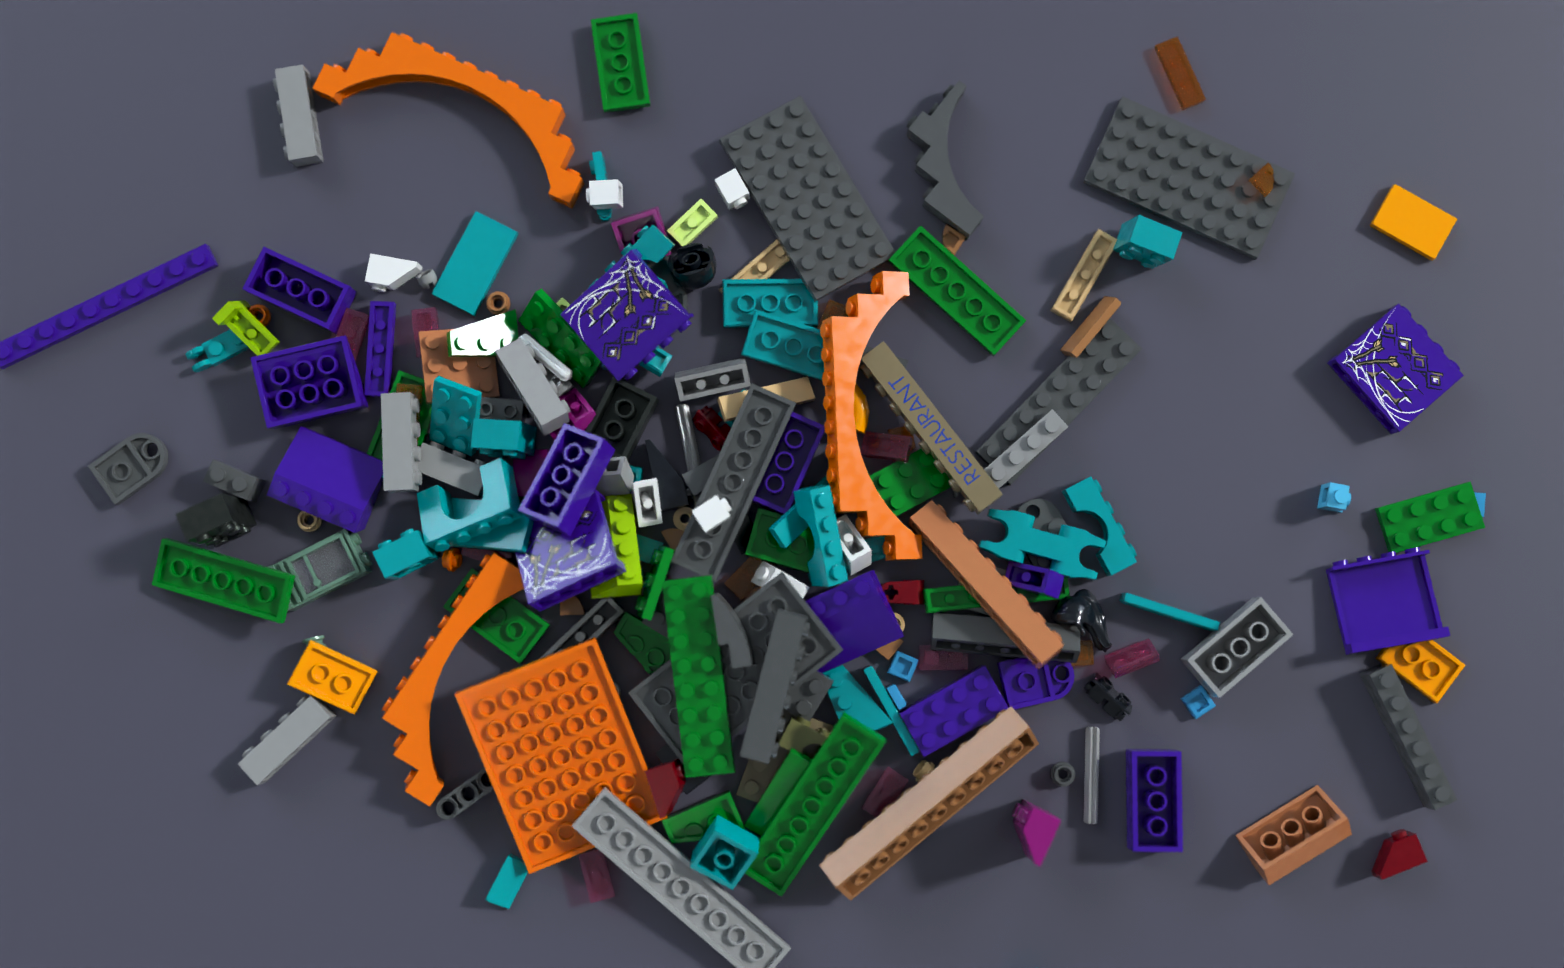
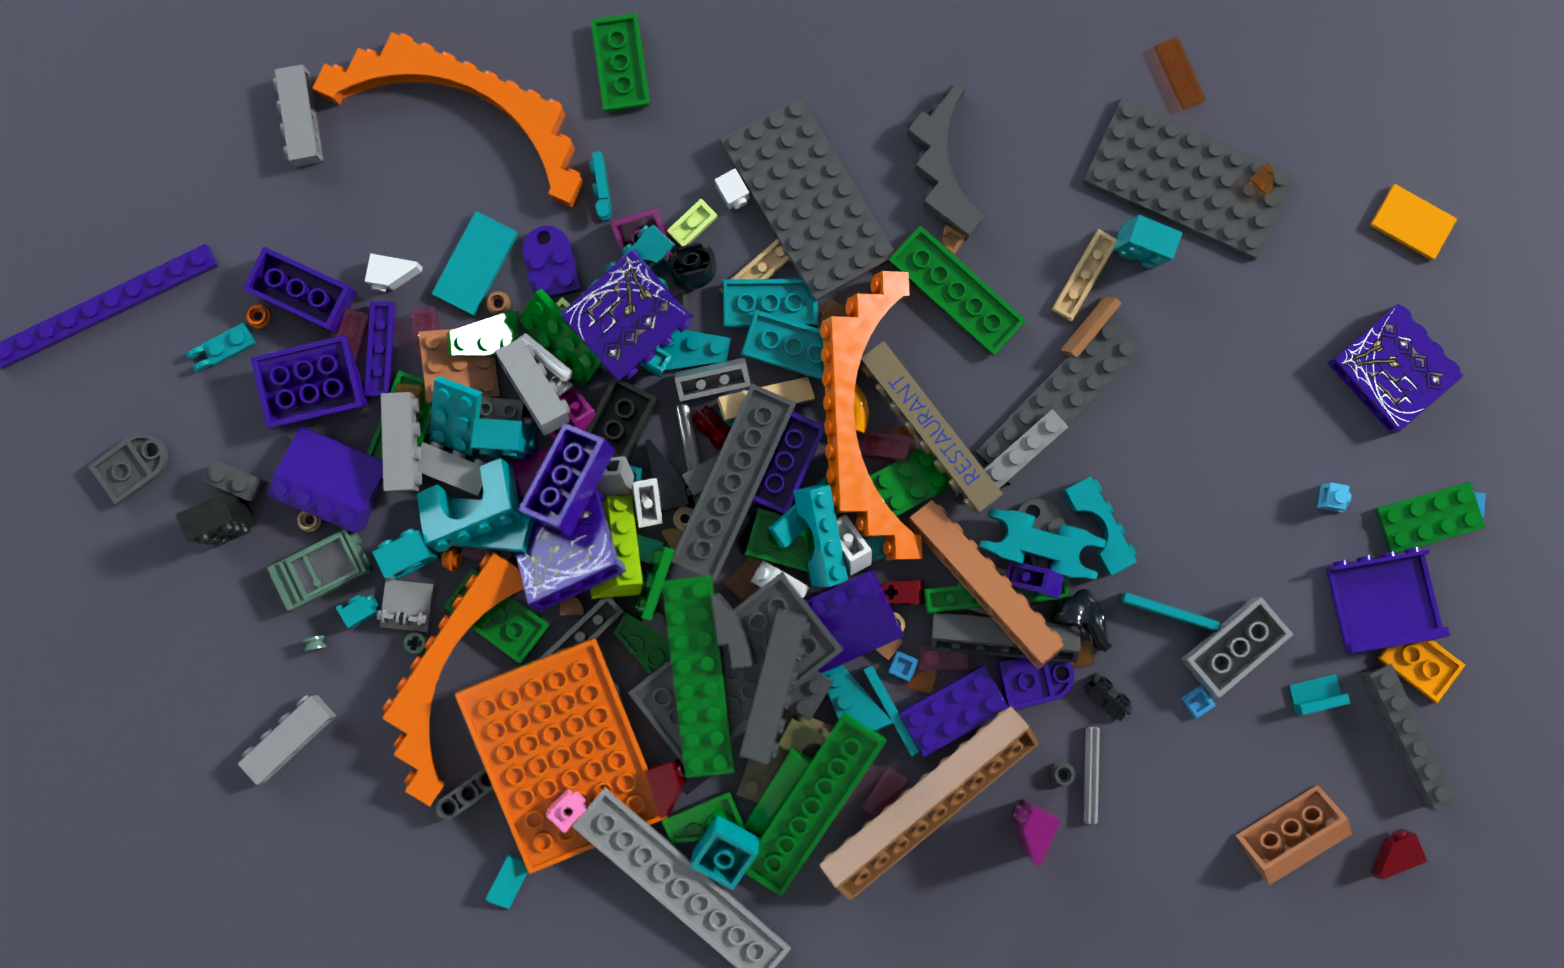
green plate [152,538,295,623] -> none
lime bracket [212,300,280,356] -> none
light orange tile [287,639,378,715] -> none
light grey hinge [416,269,437,289] -> none
clear pink plate [578,849,615,903] -> none
white brick [586,179,623,209] -> none
white brick [692,495,732,533] -> none
dark azure tile [886,683,907,710] -> none
tan plate [913,760,935,783] -> none
clear pink plate [1104,638,1160,678] -> none
dark purple brick [1126,749,1183,852] -> none
none -> teal brick [335,594,378,628]
none -> light grey hinge [377,579,434,632]
none -> sand green bush [404,632,427,654]
none -> dark purple plate [523,226,582,298]
none -> bright pink brick [547,788,586,833]
none -> teal wing [659,330,731,371]
none -> clear orange tile [907,670,938,694]
none -> teal panel [1288,674,1350,715]

